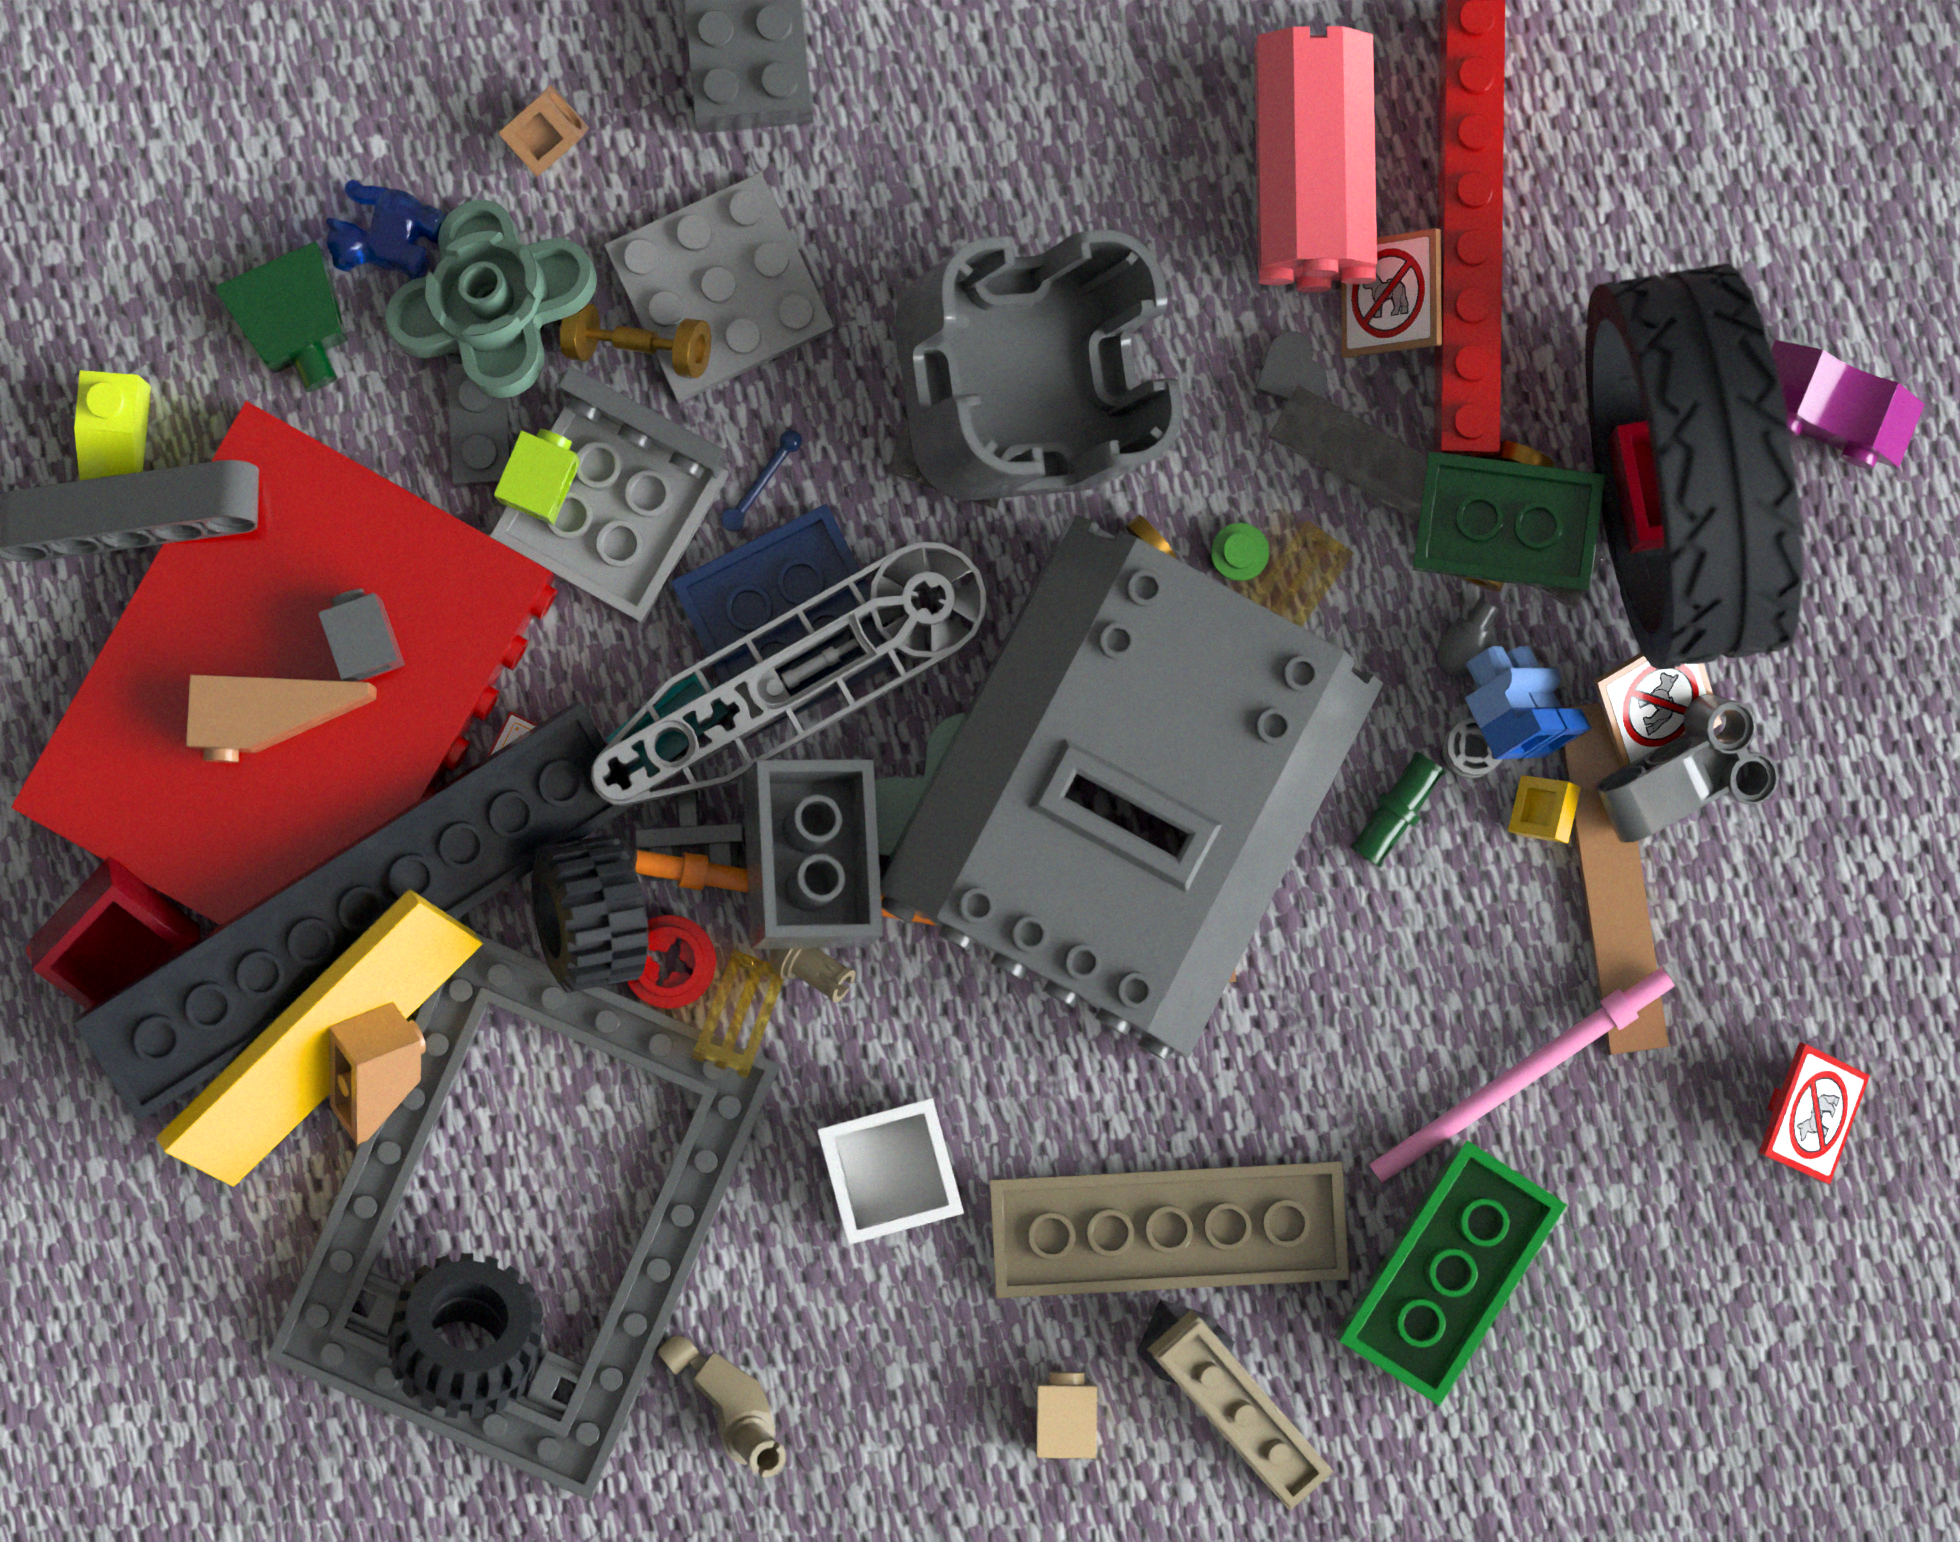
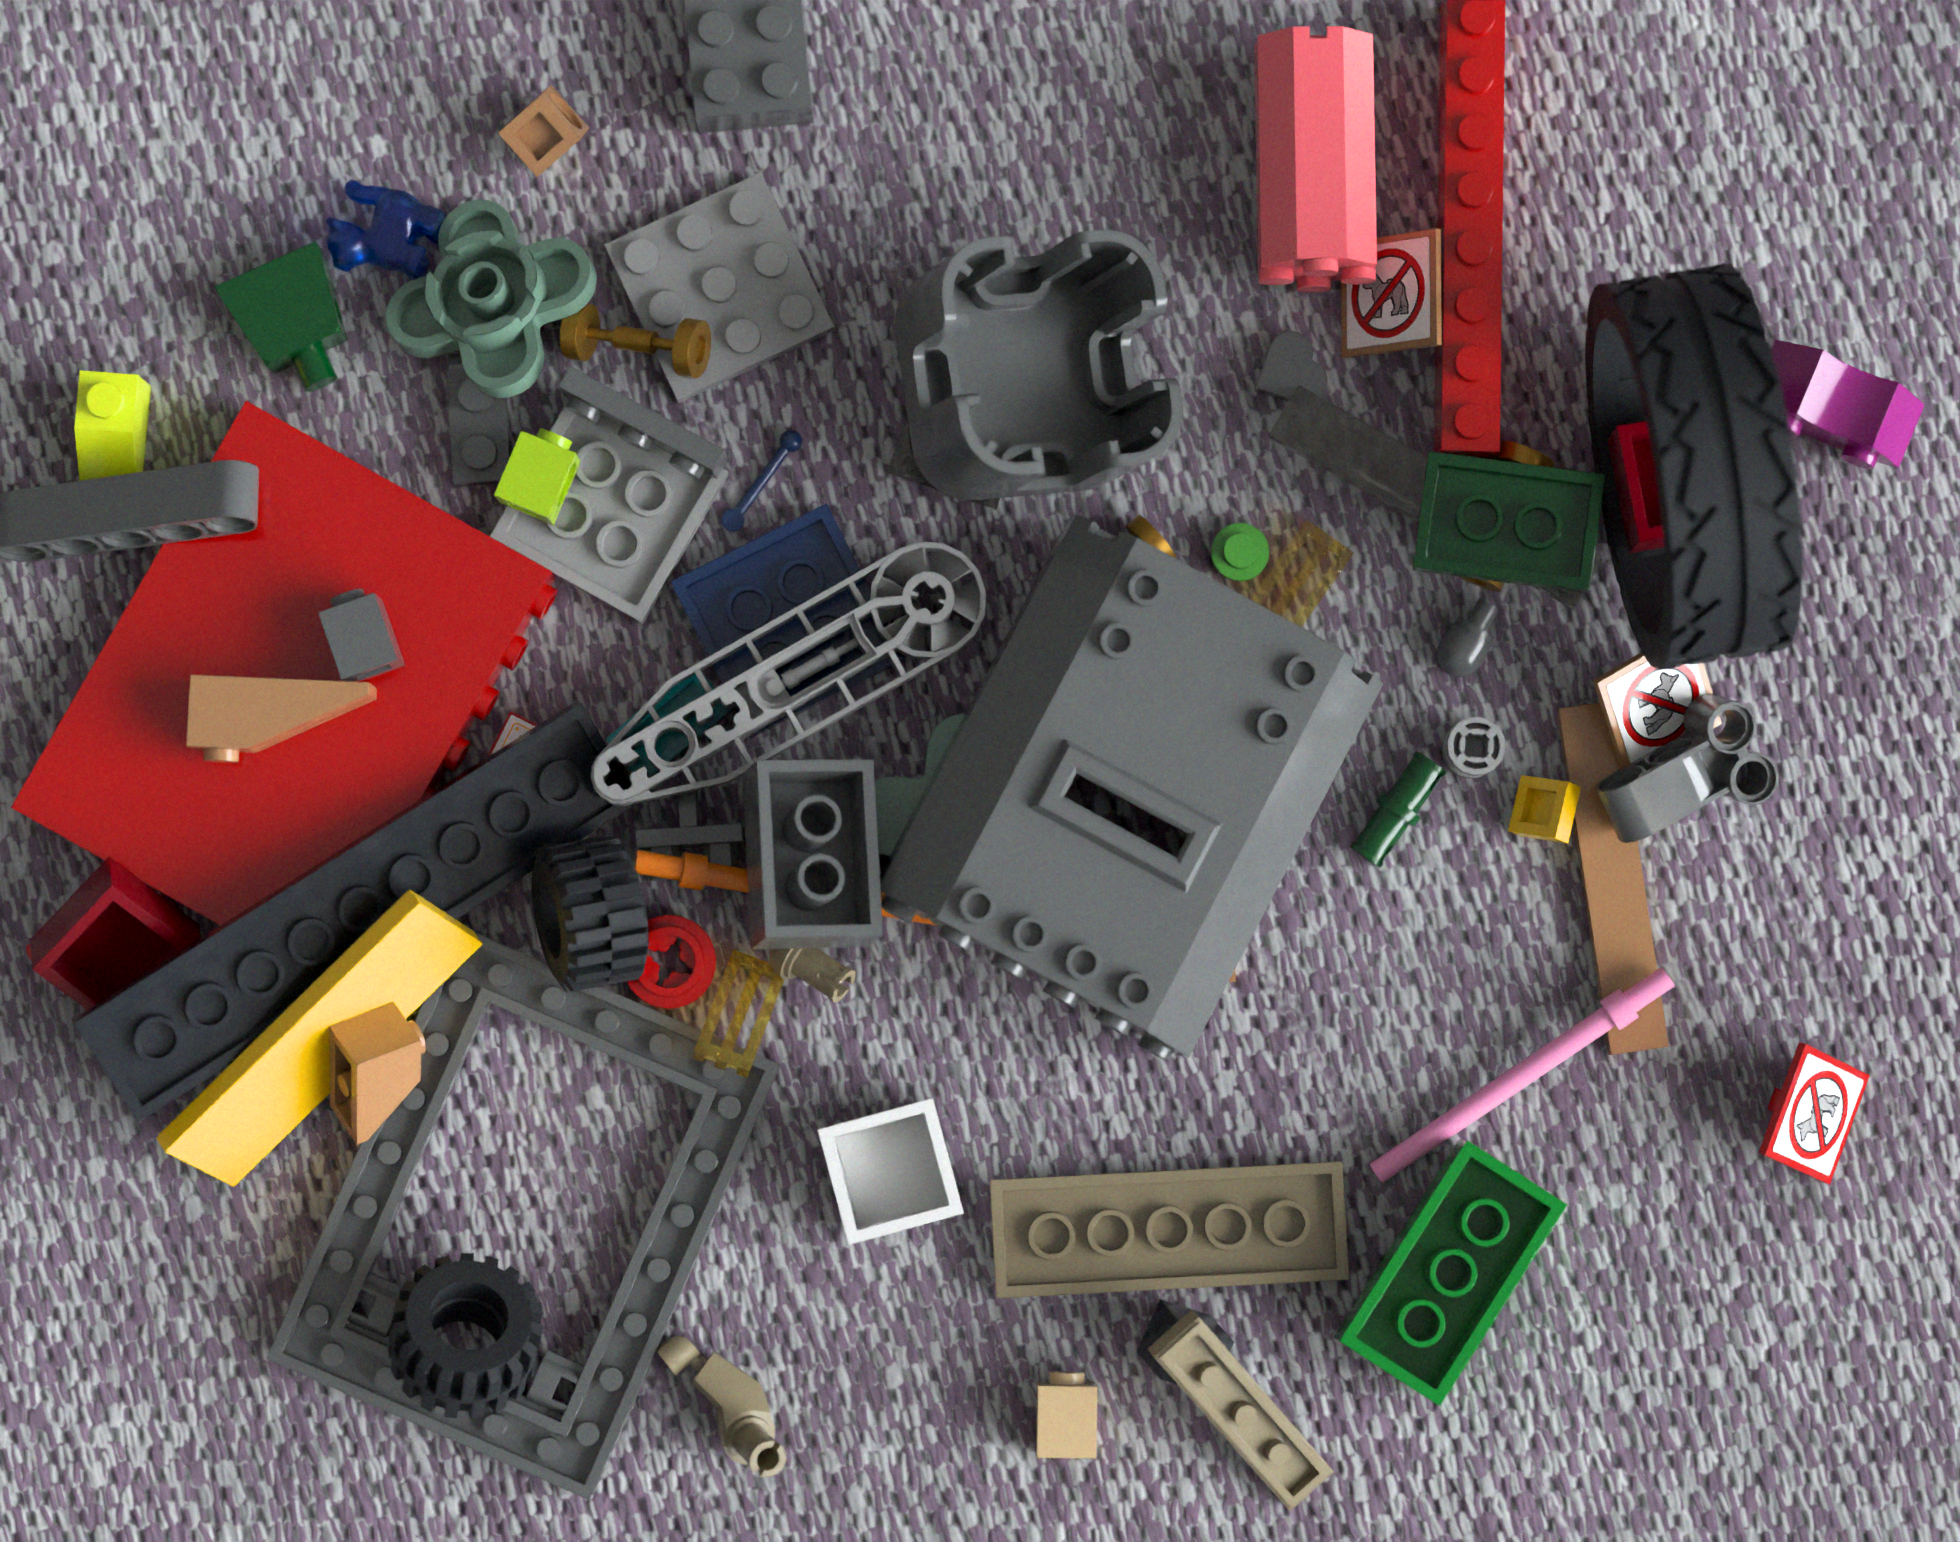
hips [1465,646,1592,760] -> none

